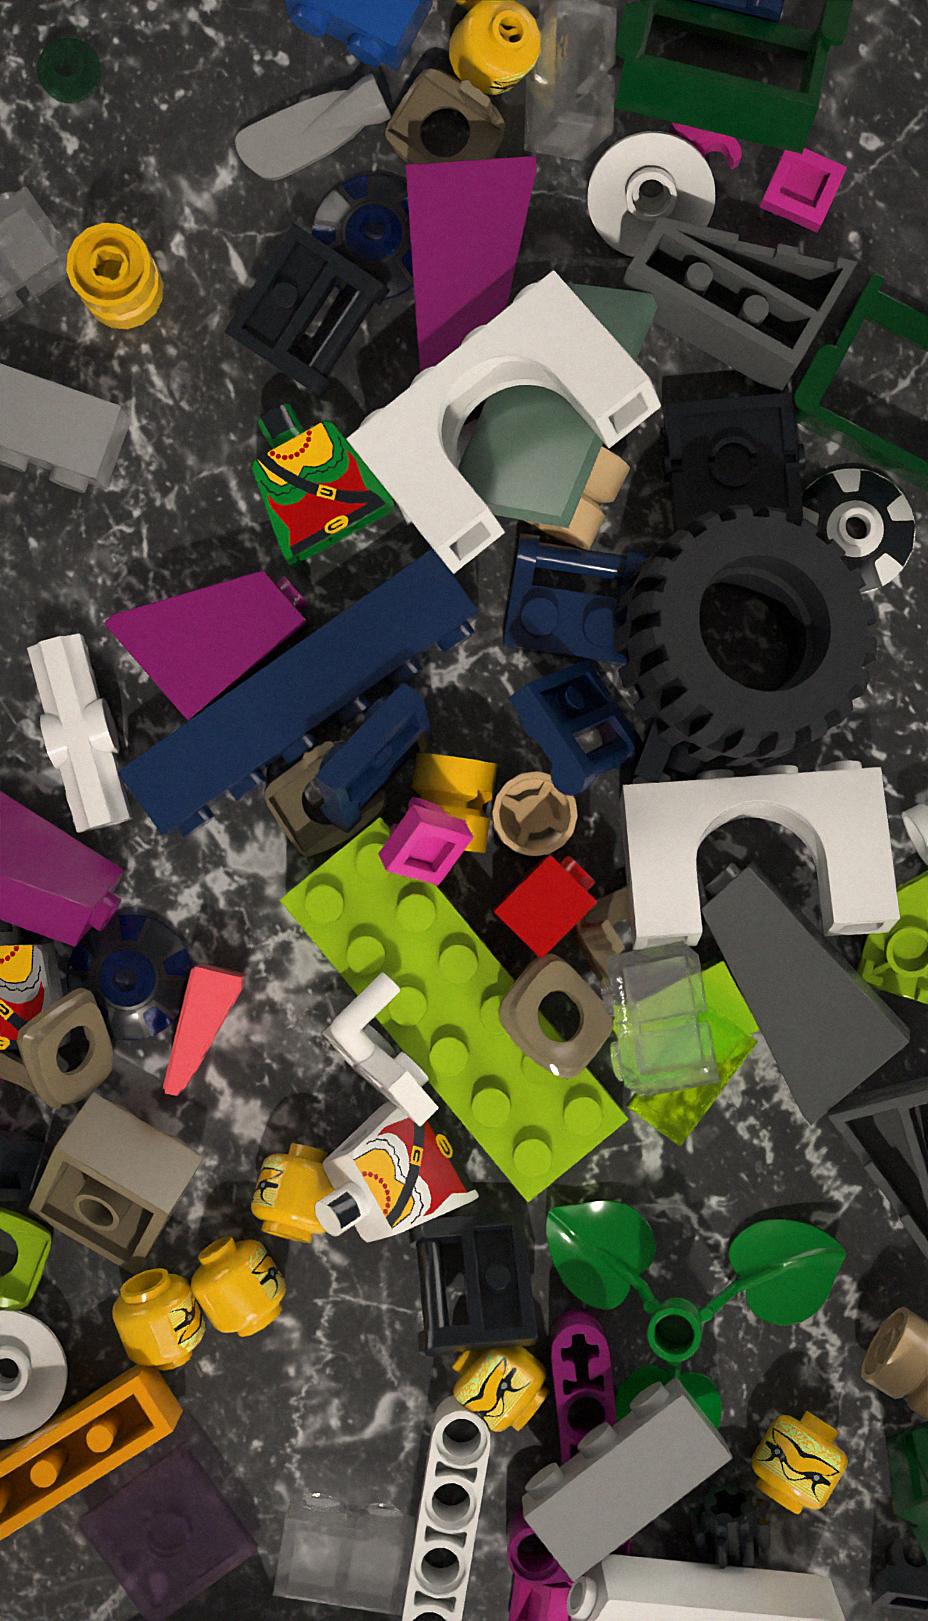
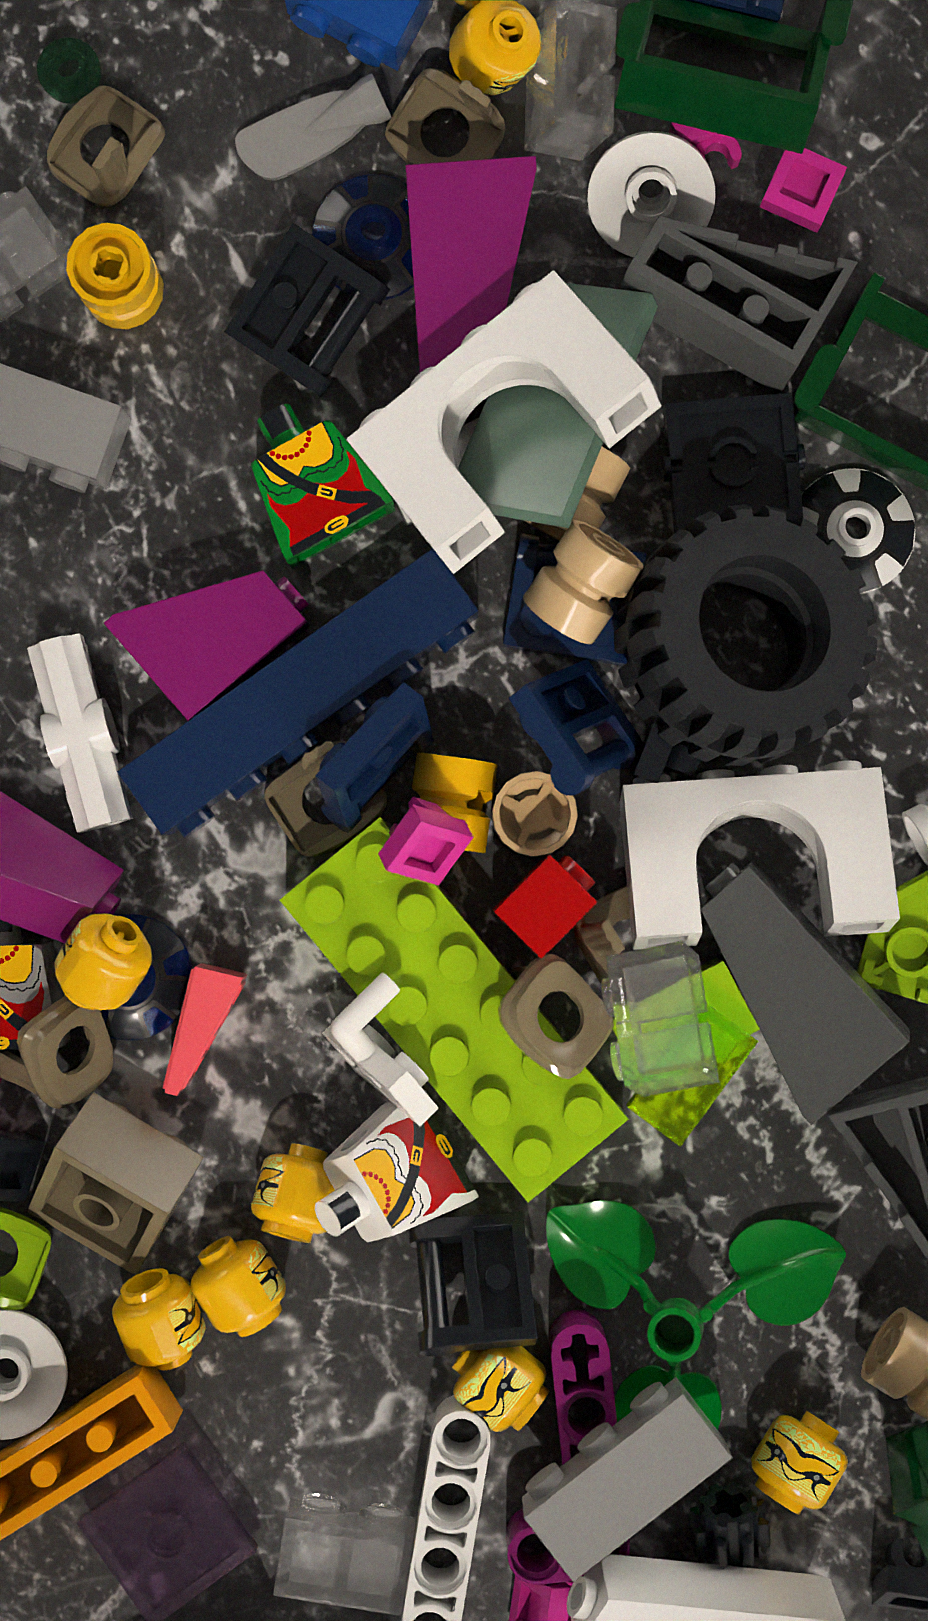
none -> dark tan piece [47,85,165,207]
none -> yellow head [54,913,152,1010]
none -> tan wheel [523,520,644,645]

